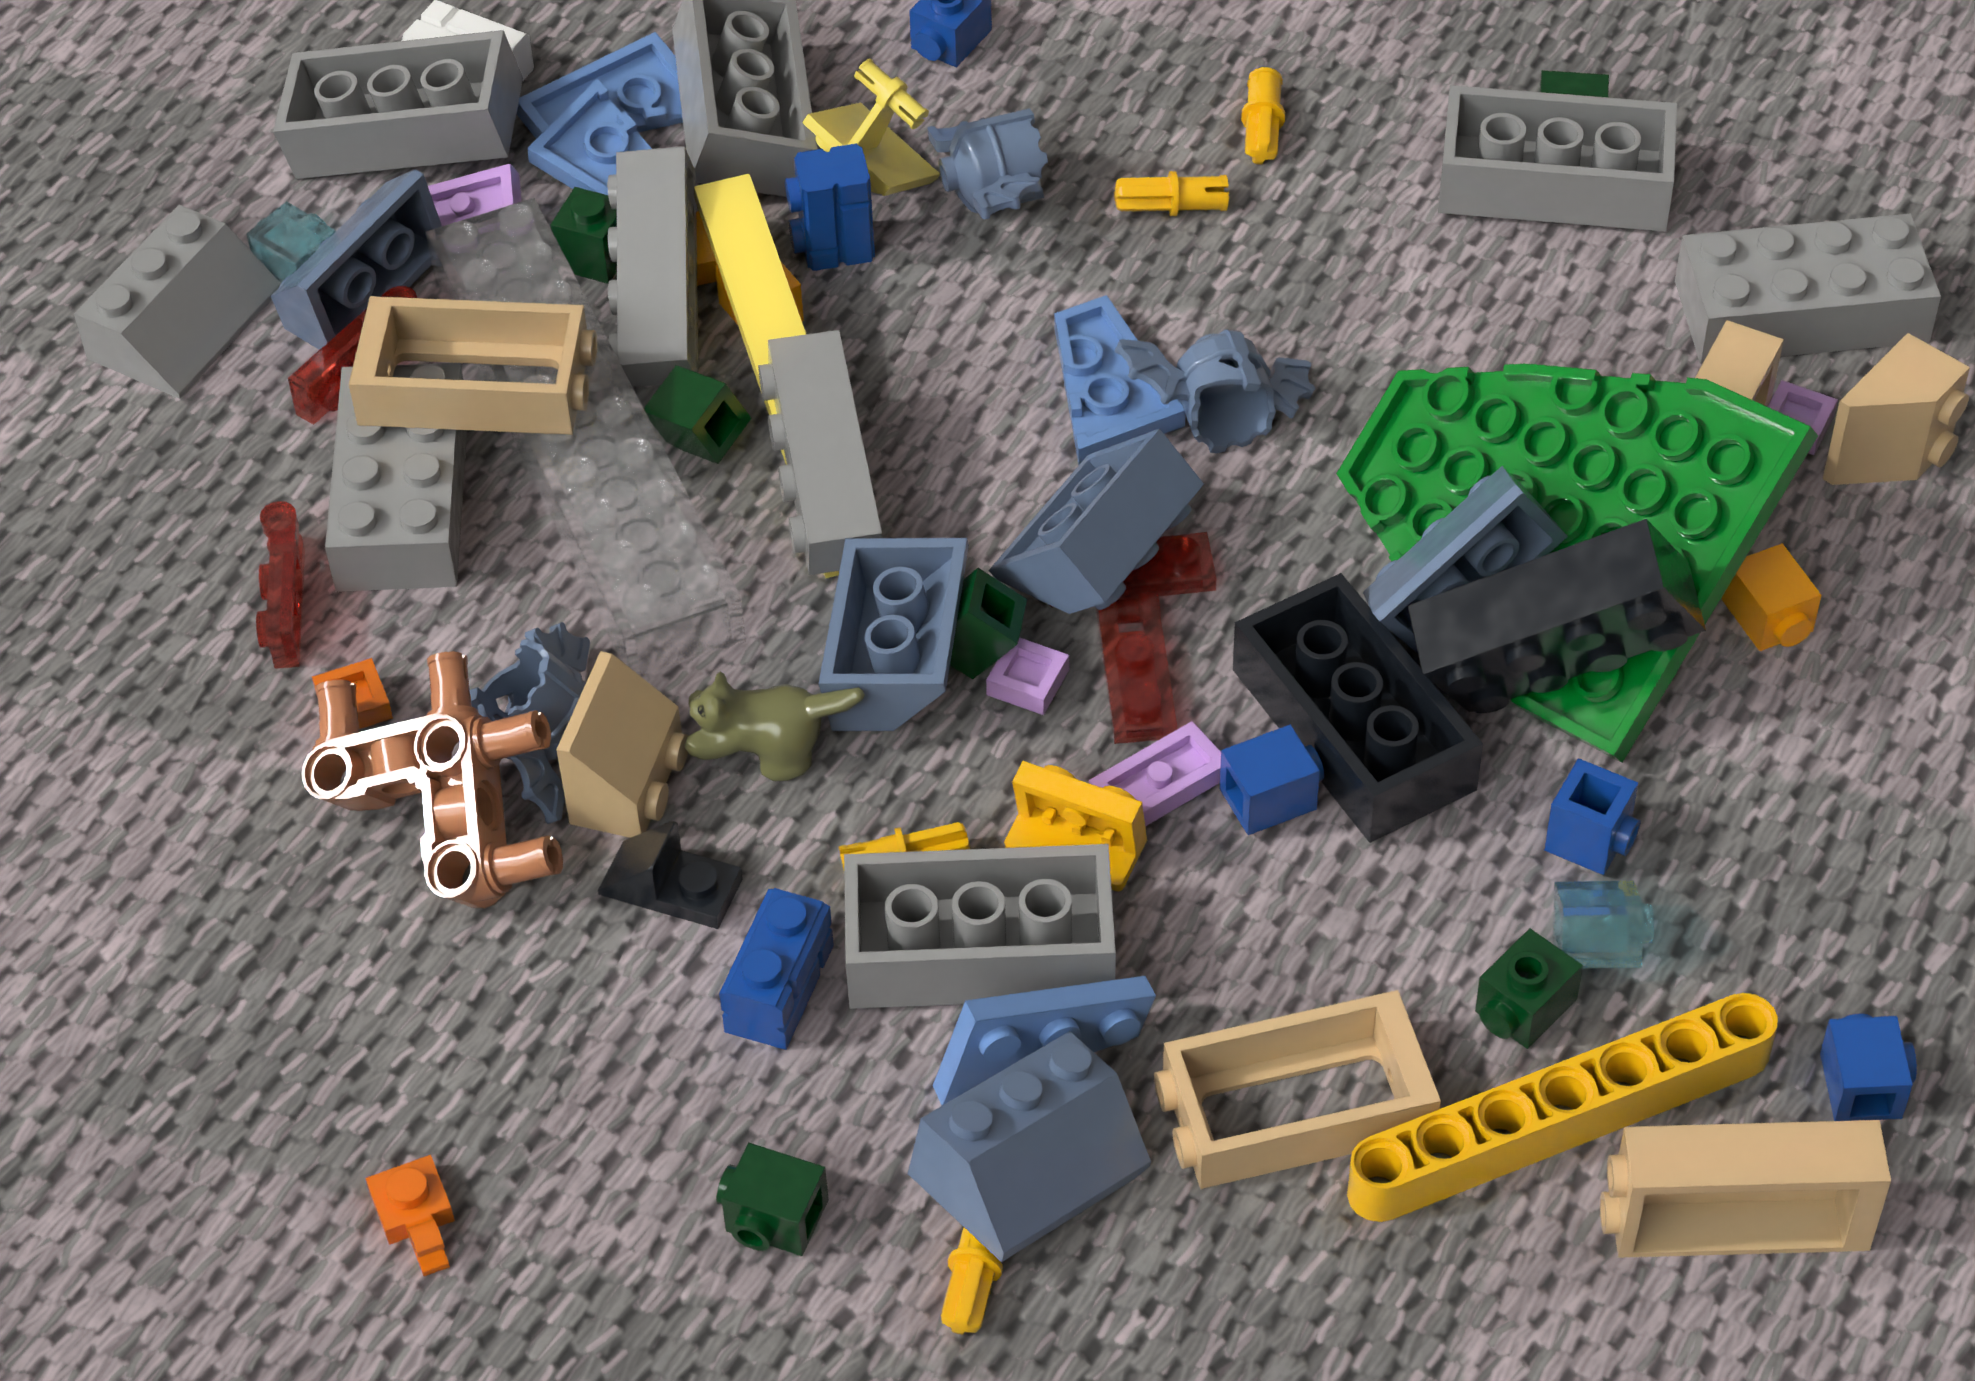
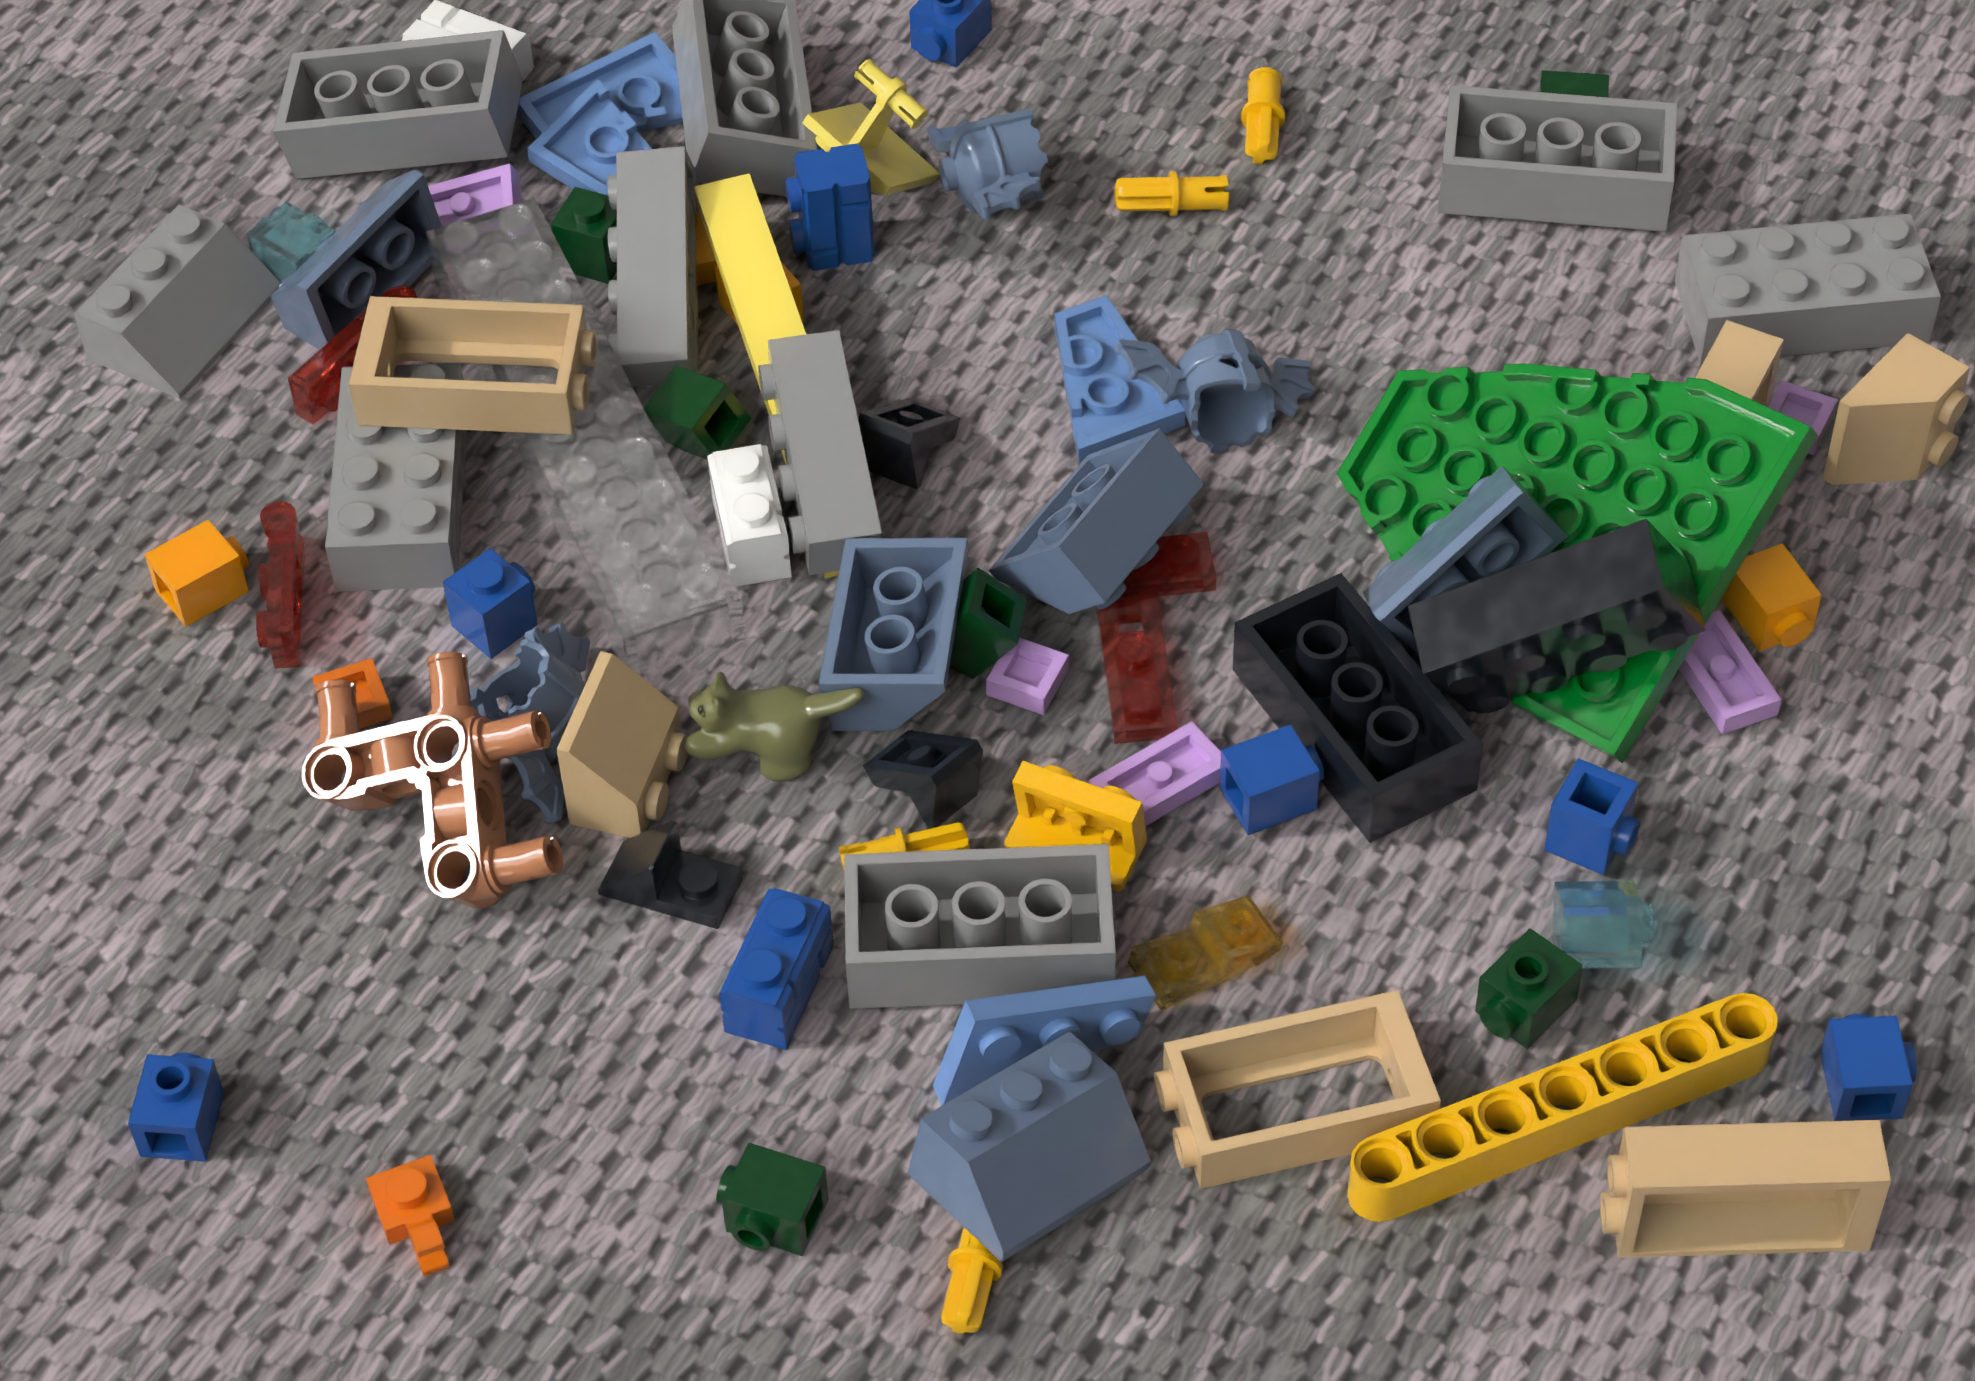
none -> blue brick [128,1053,224,1162]
none -> light orange brick [145,520,249,627]
none -> blue brick [443,548,538,659]
none -> white brick [707,444,792,587]
none -> black slope [858,398,960,490]
none -> black slope [863,730,983,829]
none -> clear yellow slope [1128,895,1283,1010]
none -> lavender plate [1679,610,1781,735]

